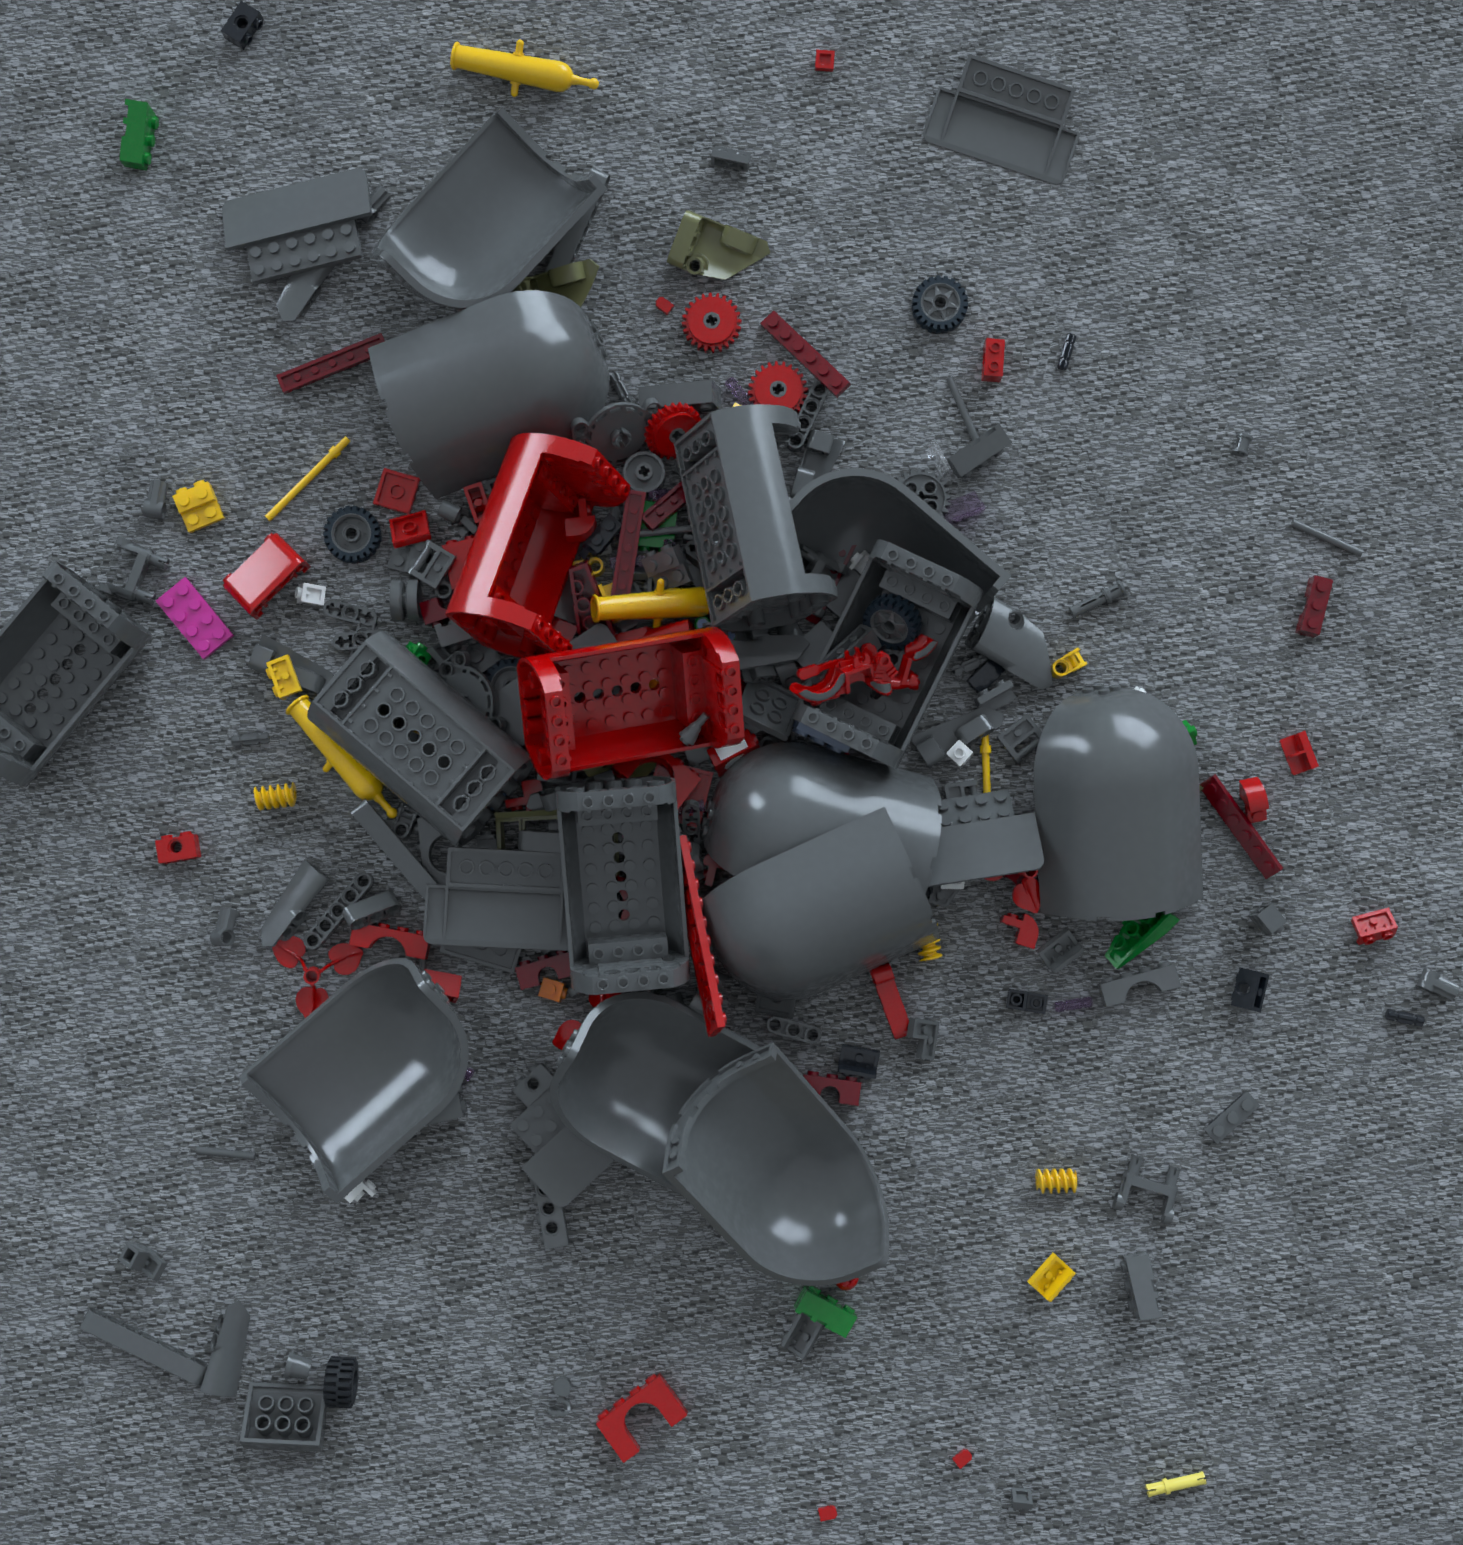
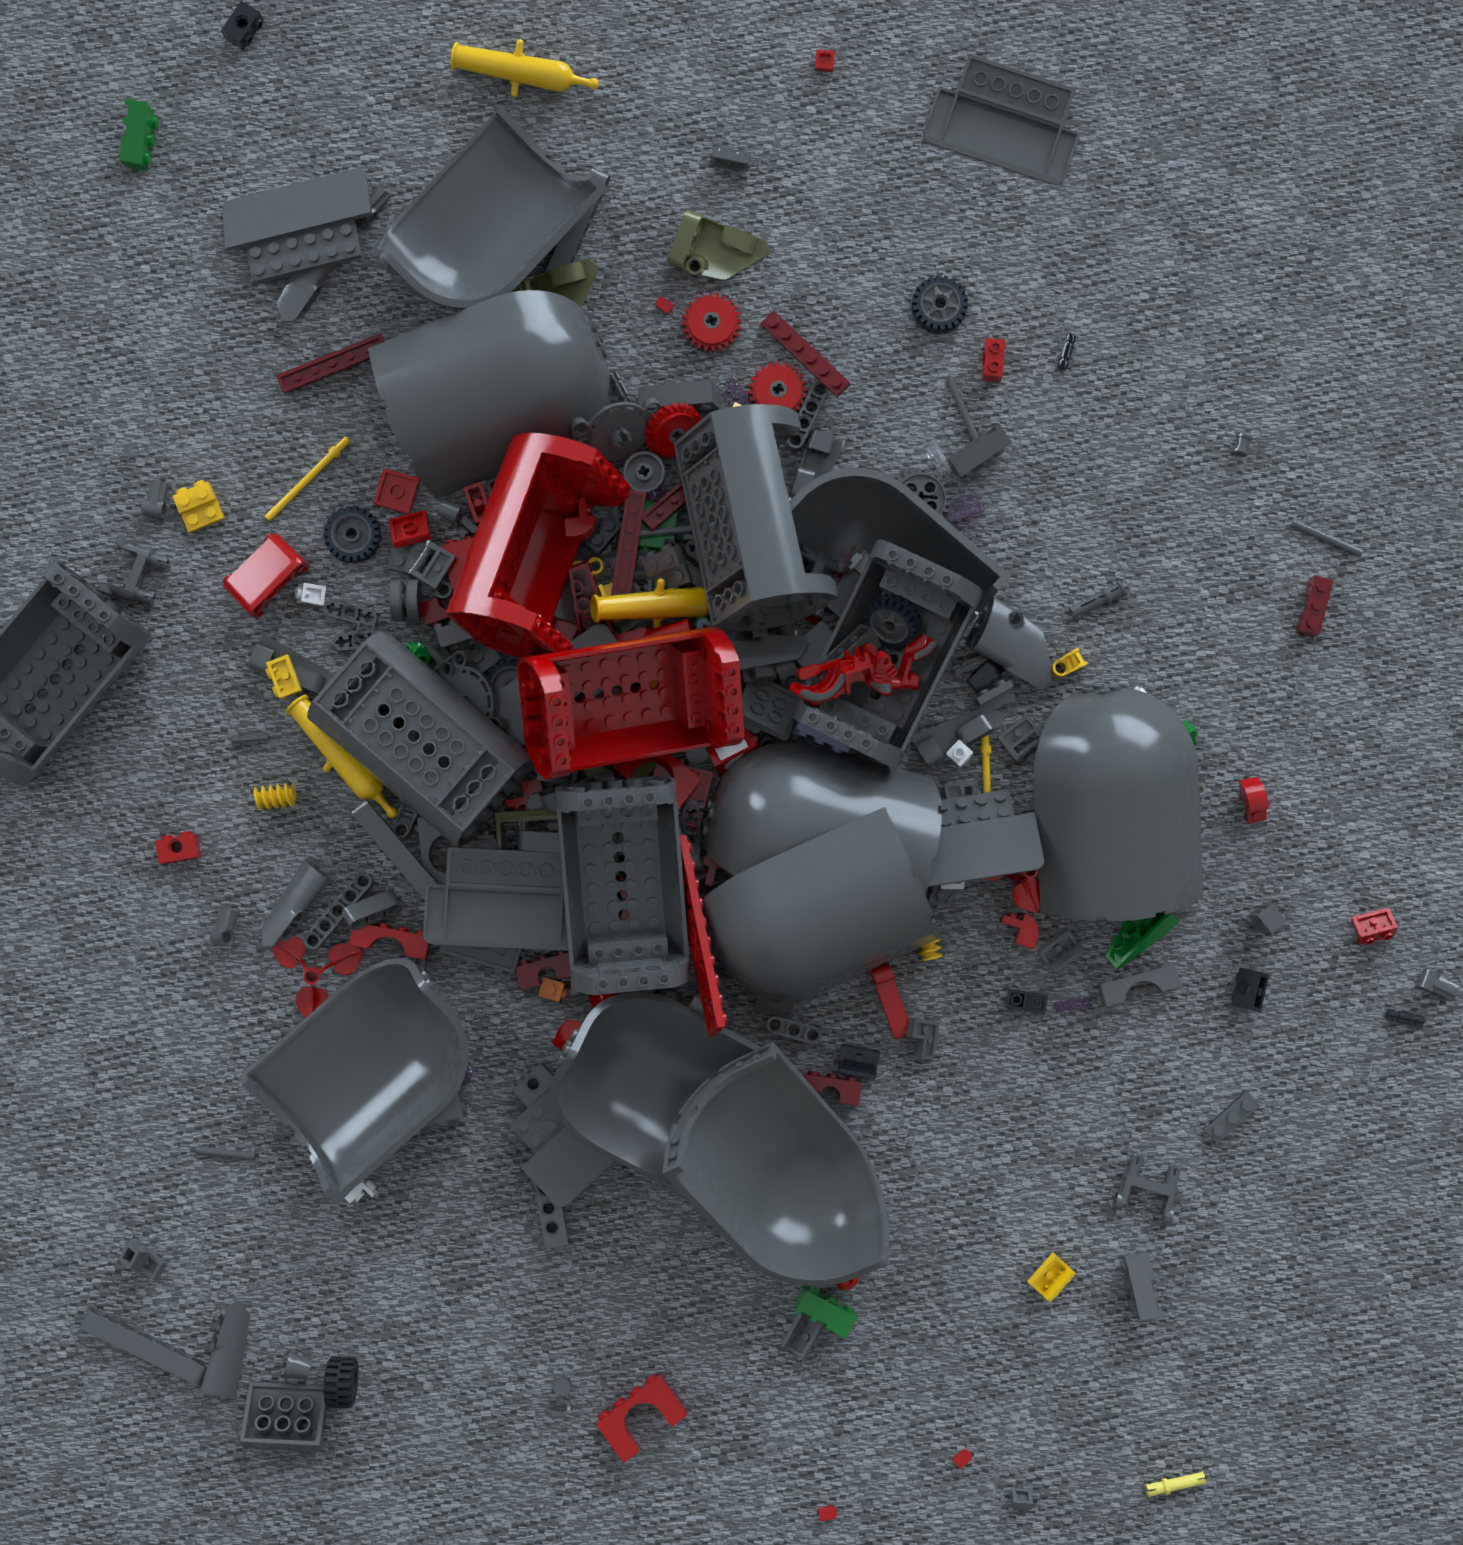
dark pink plate [156,577,234,660] -> none
red panel [424,969,462,1003] -> none
dark grey cone [679,712,709,746] -> none
yellow piece [1035,1168,1077,1194] -> none
dark red plate [1199,774,1283,879] -> none
red panel [1279,731,1319,775] -> none

